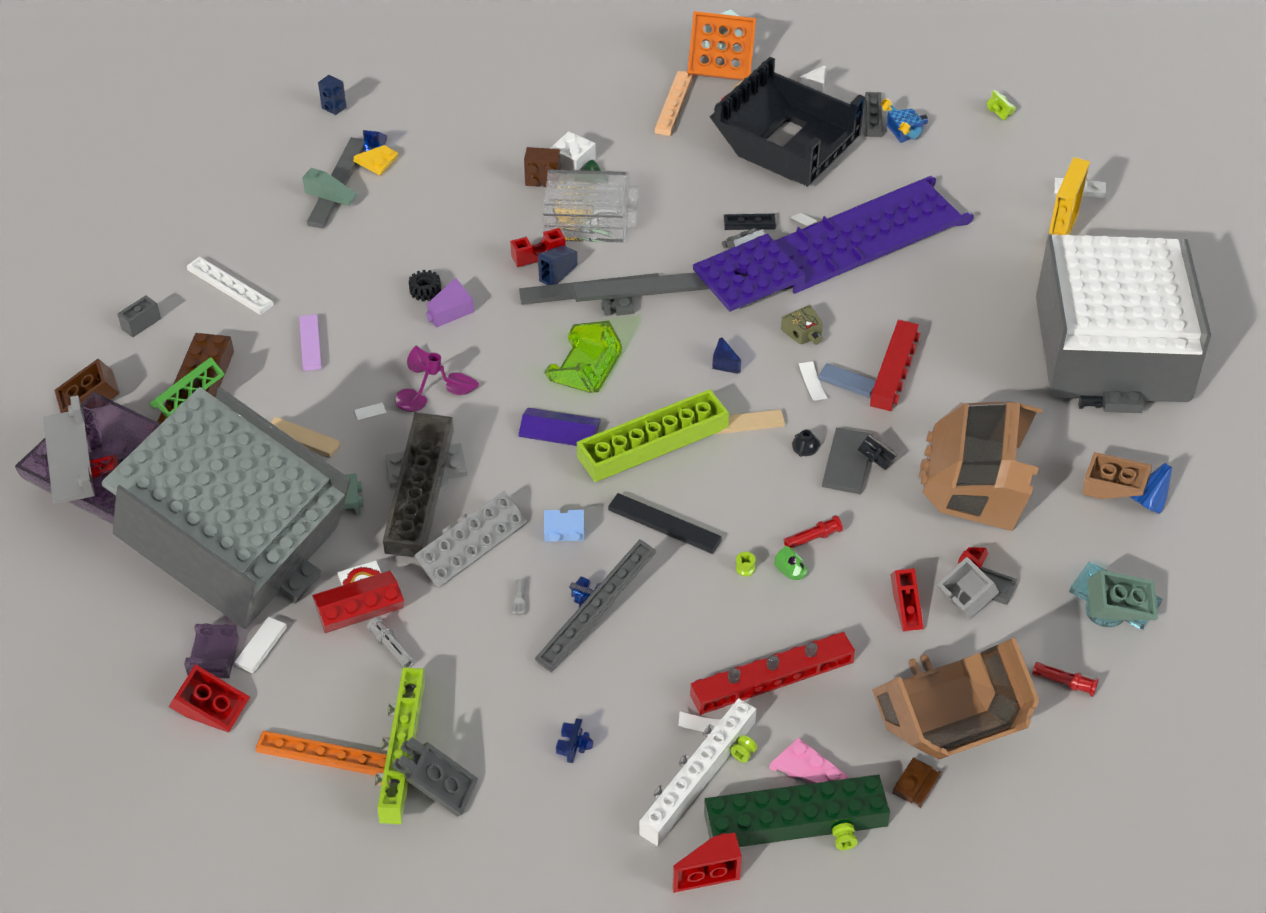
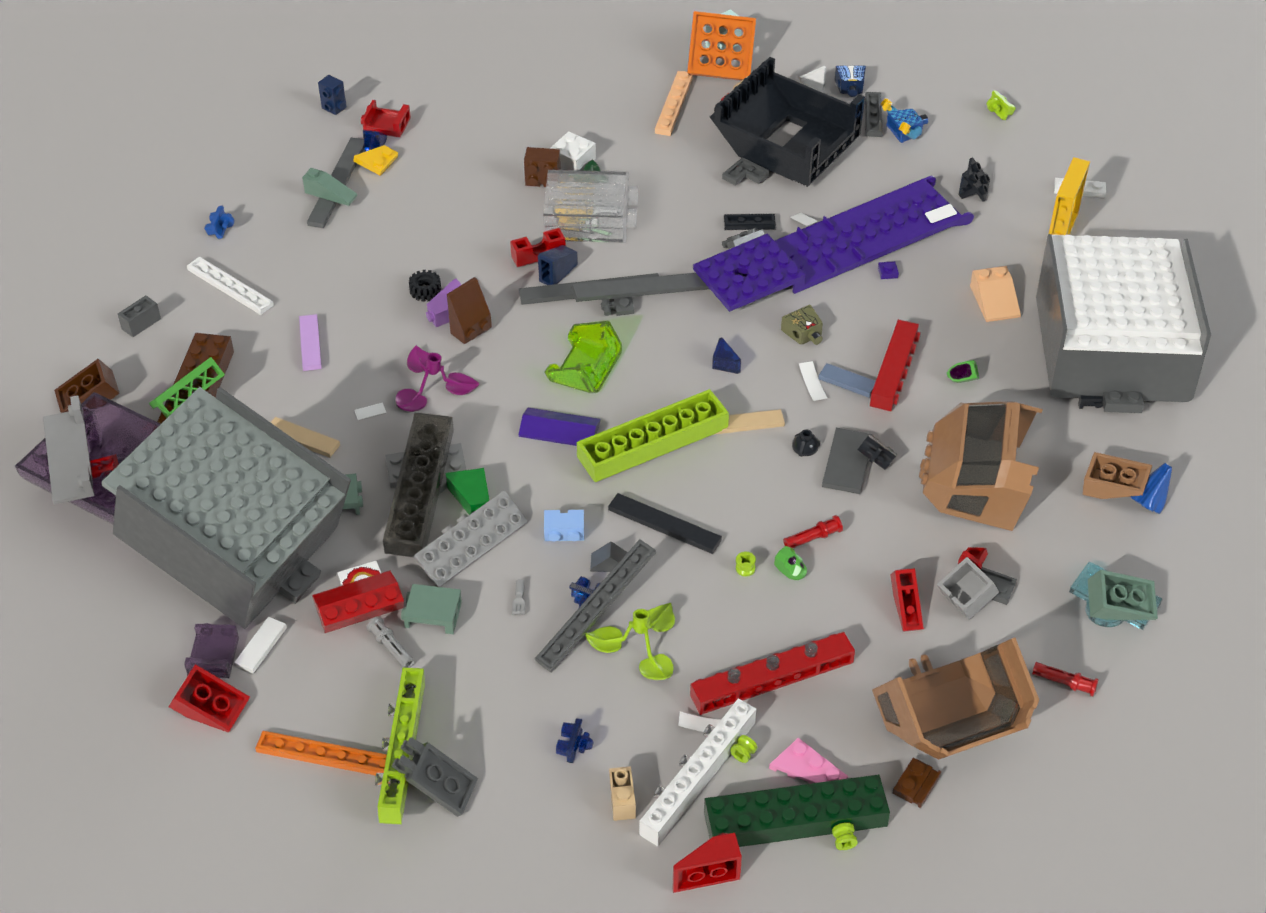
none -> blue hips [204,205,235,239]
none -> red panel [361,100,411,137]
none -> sand green panel [401,584,462,635]
none -> green slope [446,468,490,515]
none -> reddish brown slope [447,277,492,344]
none -> lime plant [586,603,675,680]
none -> dark grey slope [590,542,628,572]
none -> tan slope [609,766,636,821]
none -> dark grey plate [722,157,769,186]
none -> dark blue torso [834,65,866,97]
none -> dark purple plate [878,261,899,279]
none -> white sticker [925,204,957,223]
none -> rock [947,360,979,383]
none -> black bracket [958,157,990,202]
none -> light nougat slope [970,266,1021,322]

